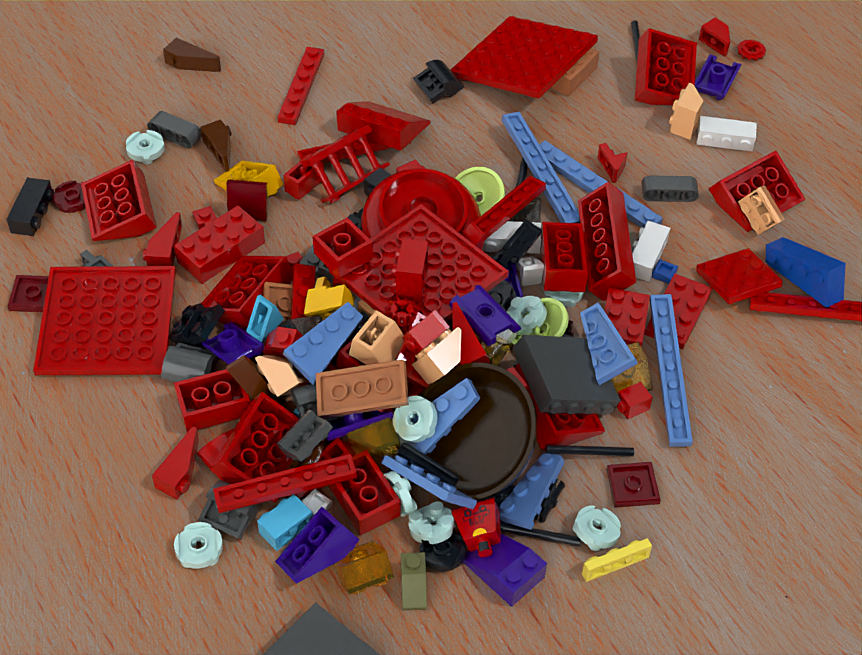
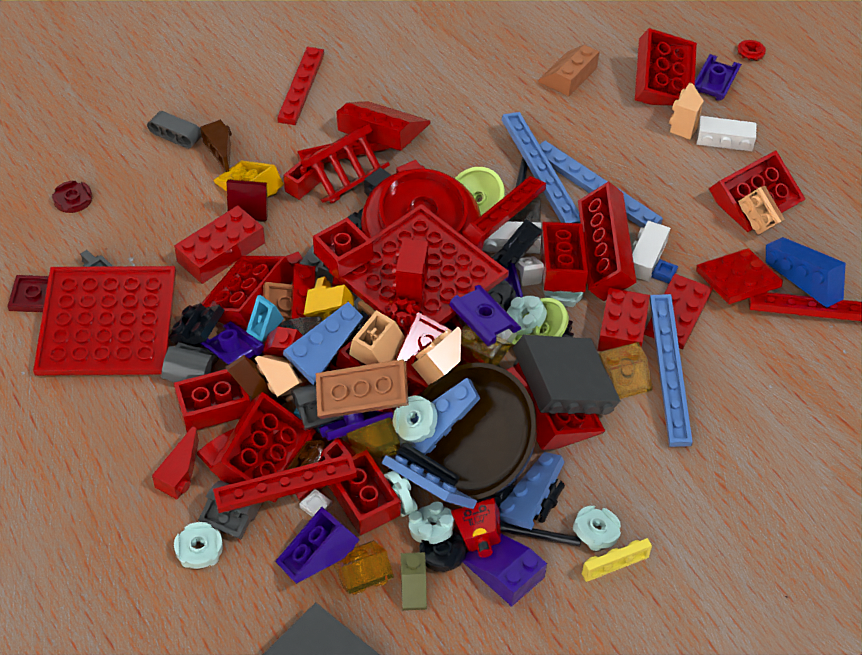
black brick [6,177,54,236] -> none
red slope [81,159,157,241] -> none
light aqua plate [126,130,165,164] -> none
red slope [143,212,182,266] -> none
reddish brown slope [163,37,221,72] -> none
red plate [192,206,217,229] -> none
medium azure brick [257,494,312,551] -> none
dark grey brick [277,409,333,462] -> none
slope [402,310,449,354] -> none
black brick [413,60,464,104] -> none
red plate [450,16,598,99] -> none
red slope [452,302,490,366] -> none
black bar [545,445,634,456] -> none
medium blue wing [580,302,638,385] -> none
red slope [597,143,628,183] -> none
dark red tile [606,462,661,508] -> none
red brick [616,382,653,420] -> none
black bar [631,20,640,62] -> none
dark grey beam [641,175,699,202] -> none
red slope [698,17,730,57] -> none

